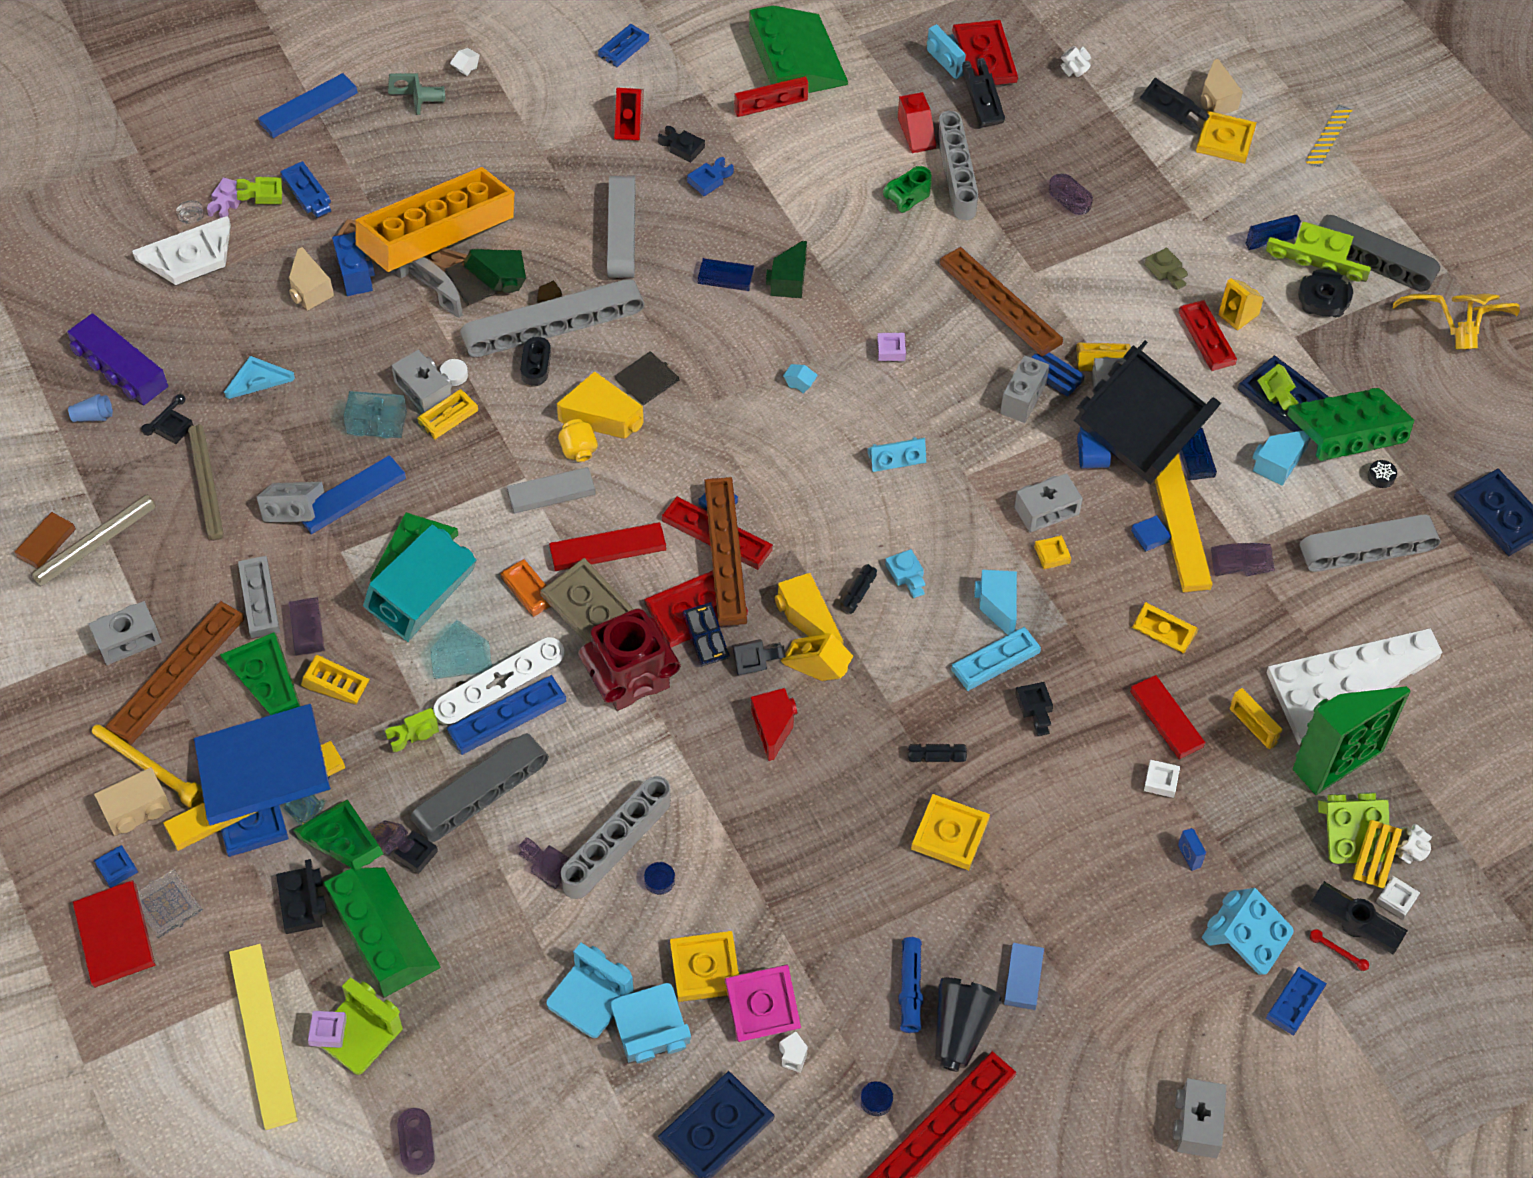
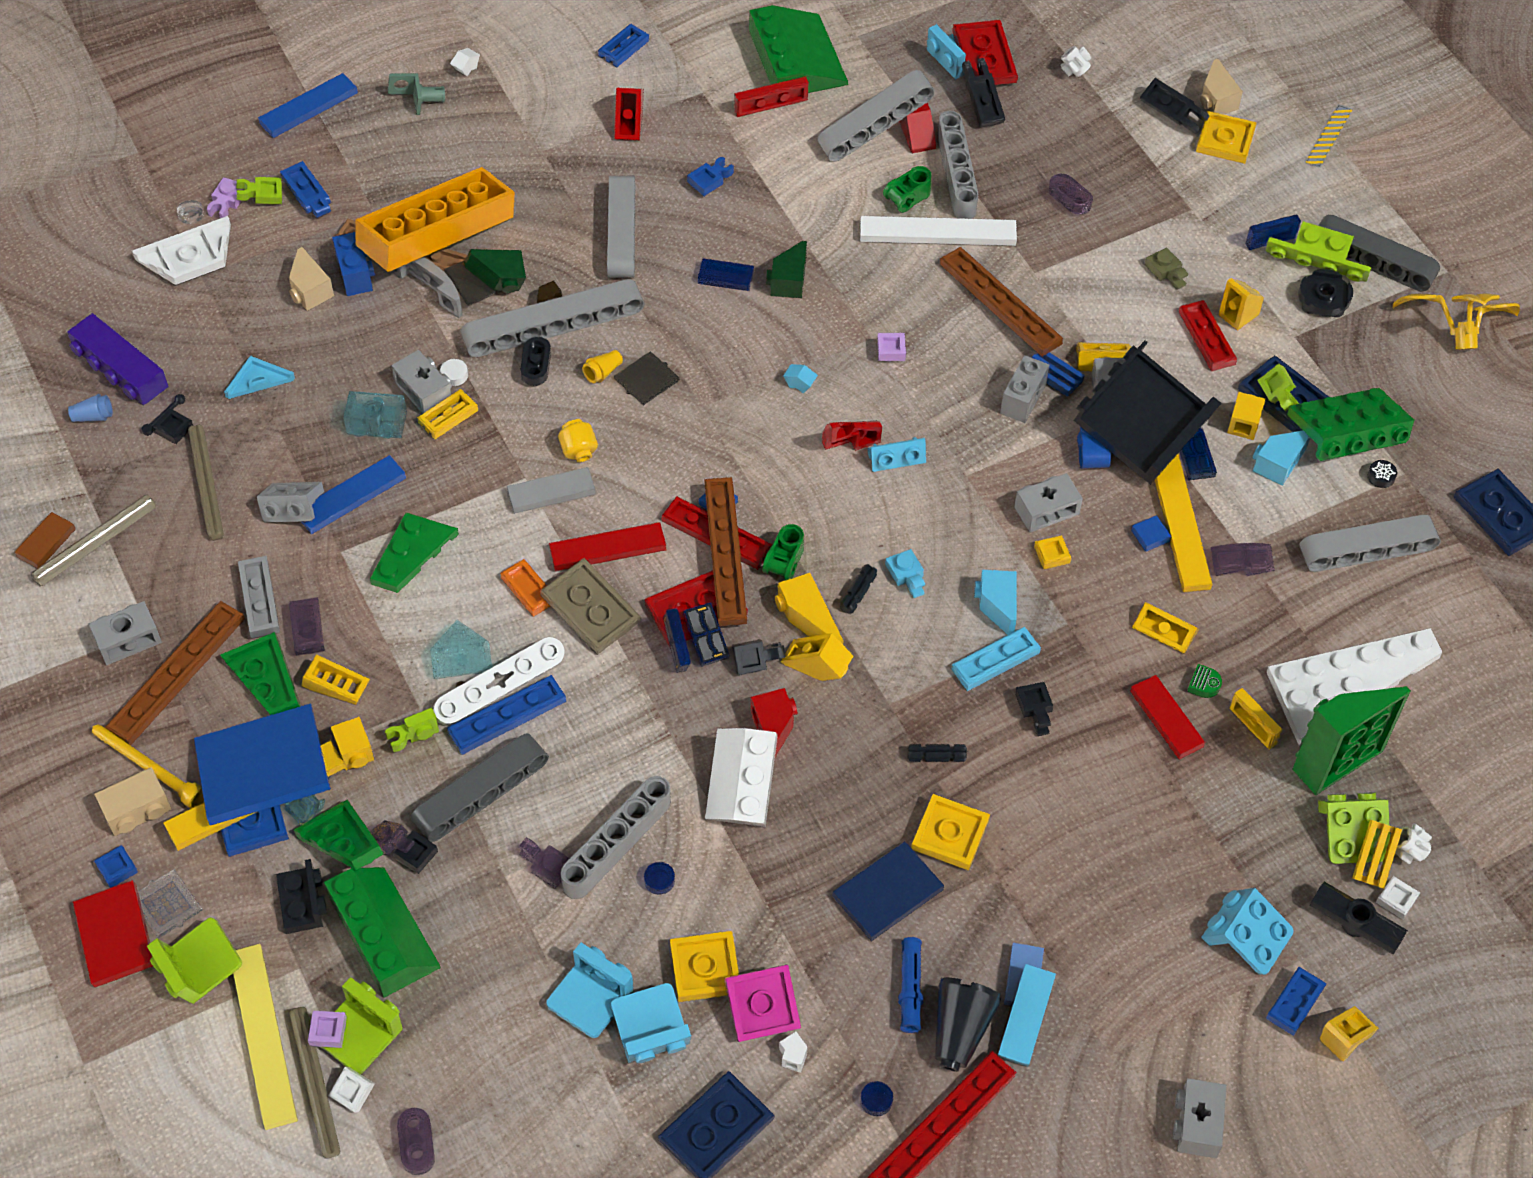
teal slope [363,524,477,642] -> none
yellow slope [557,371,644,439] -> none
dark red piece [578,609,681,711] -> none
black plate [658,125,705,163] -> none
white plate [1144,760,1180,798] -> none
blue tile [1178,828,1206,871] -> none
red hinge [1310,929,1369,971] -> none
none -> lime bracket [147,917,242,1004]
none -> dark tan axle [290,1007,341,1159]
none -> white tile [328,1067,375,1112]
none -> yellow brick [331,717,374,770]
none -> yellow cone [582,350,623,383]
none -> clear blue tile [663,608,691,673]
none -> white slope [705,728,778,827]
none -> green piece [762,524,804,580]
none -> light grey beam [818,70,935,162]
none -> red slope [822,420,882,451]
none -> dark blue tile [832,841,944,942]
none -> white tile [860,216,1017,246]
none -> medium azure tile [998,964,1056,1067]
none -> green tile [1187,664,1222,698]
none -> yellow brick [1227,392,1265,440]
none -> yellow slope [1320,1006,1379,1061]

